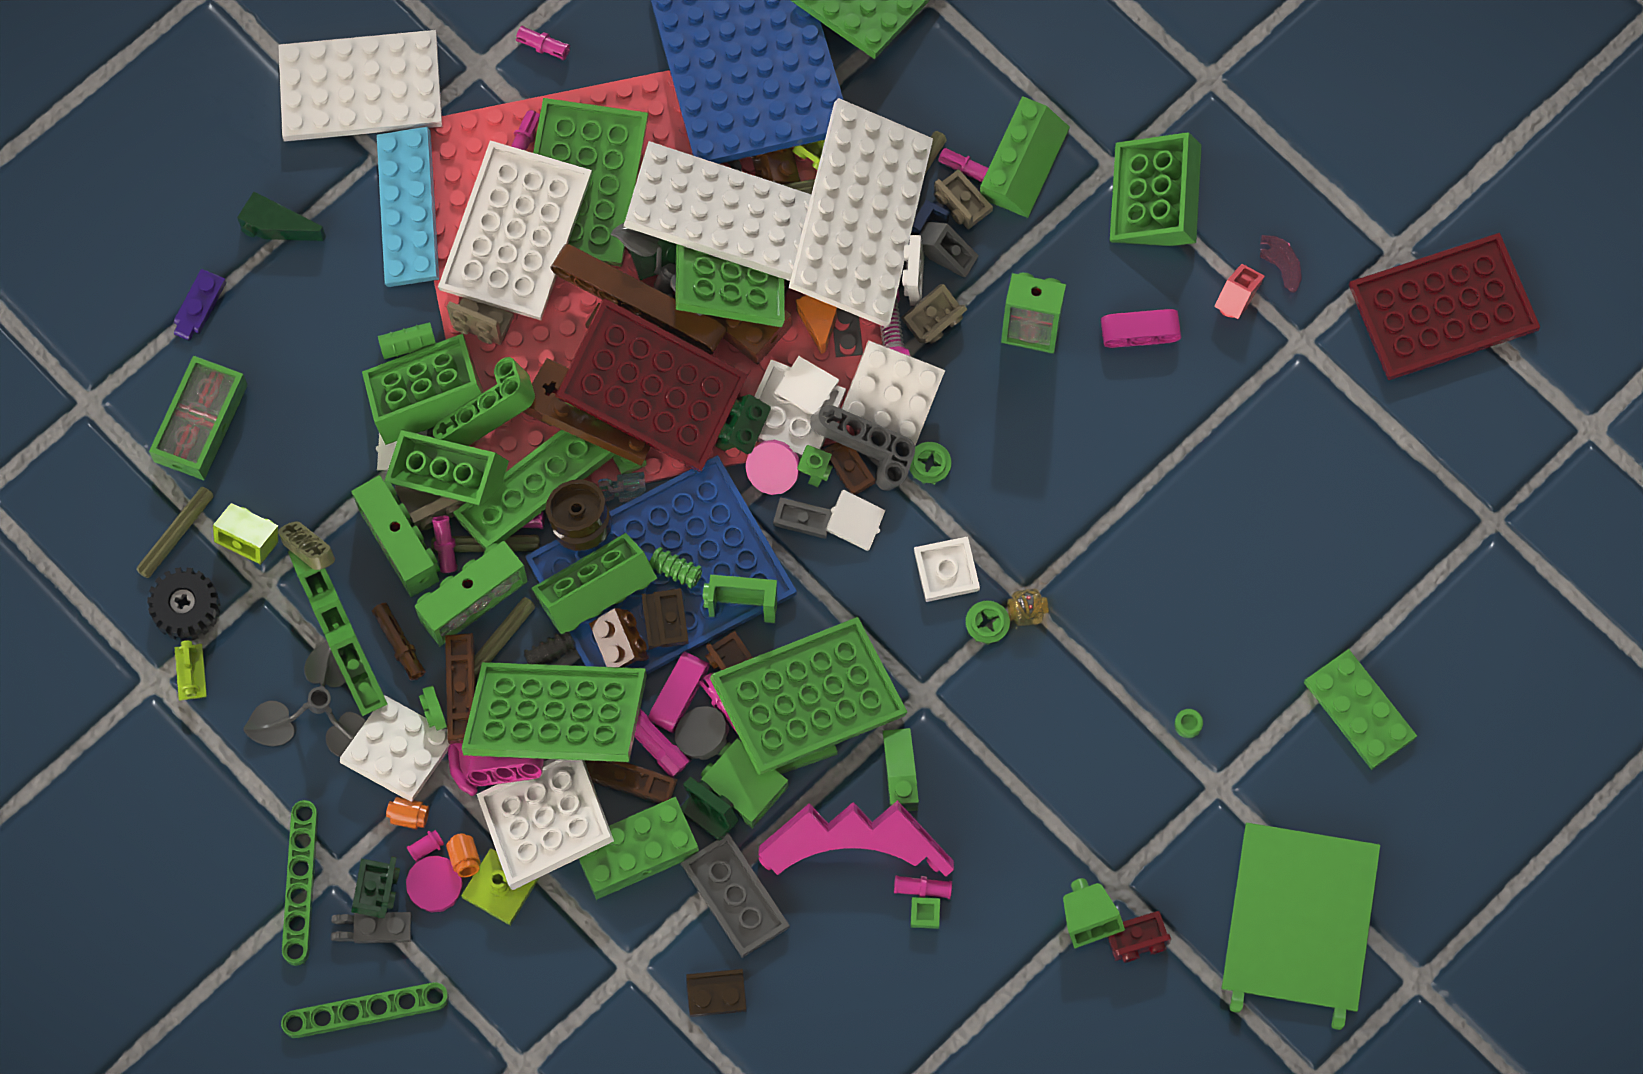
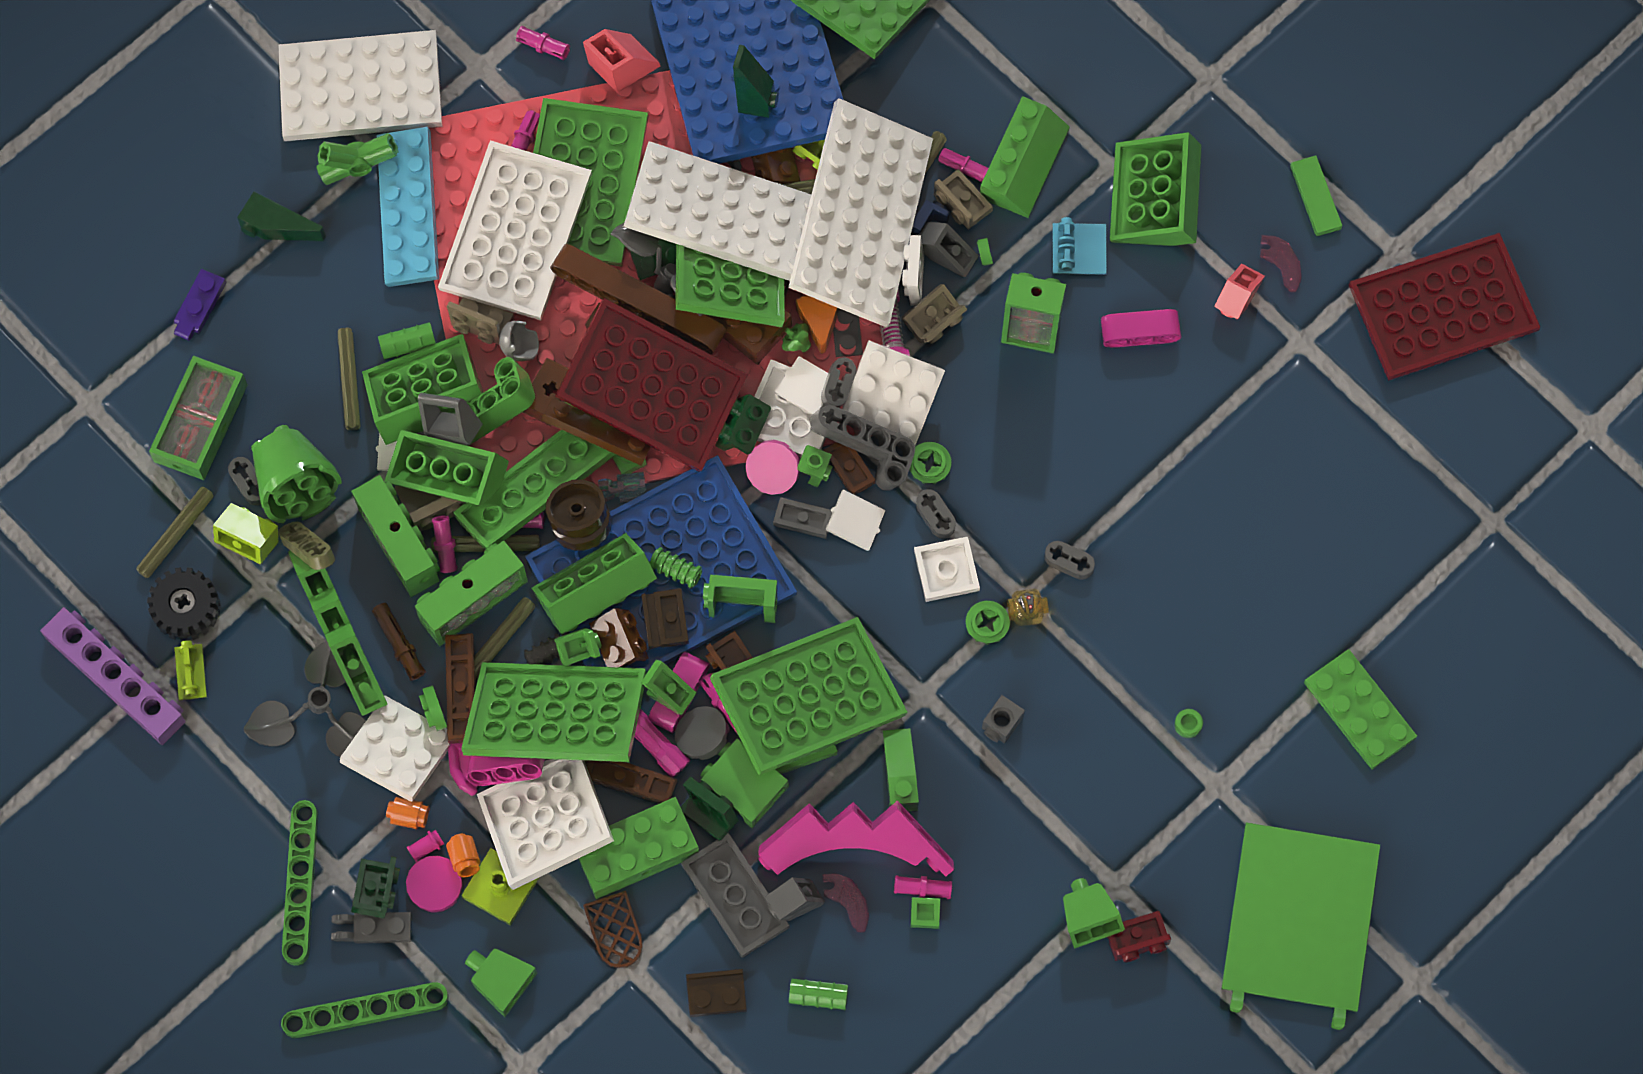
none -> medium lavender brick [40,607,186,745]
none -> dark grey beam [228,457,261,505]
none -> bright green cone [251,425,342,523]
none -> bright green piece [317,133,399,185]
none -> olive axle [338,328,360,431]
none -> dark grey tile [418,393,483,445]
none -> bright green torso [465,948,537,1017]
none -> light grey hair [499,321,539,361]
none -> bright green bracket [554,628,601,666]
none -> coral slope [583,29,660,93]
none -> reddish brown window [583,891,643,968]
none -> bright green slope [641,660,697,715]
none -> dark green slope [733,45,779,118]
none -> dark grey slope [765,877,825,921]
none -> bright green piece [782,323,811,352]
none -> bright green axle [789,979,848,1010]
none -> dark grey beam [821,357,856,408]
none -> clear pink piece [823,874,869,933]
none -> dark grey beam [916,489,956,539]
none -> bright green tile [977,238,993,266]
none -> dark grey brick [982,695,1025,744]
none -> dark grey beam [1044,541,1095,580]
none -> medium azure hinge [1053,217,1106,275]
none -> bright green tile [1290,156,1342,237]

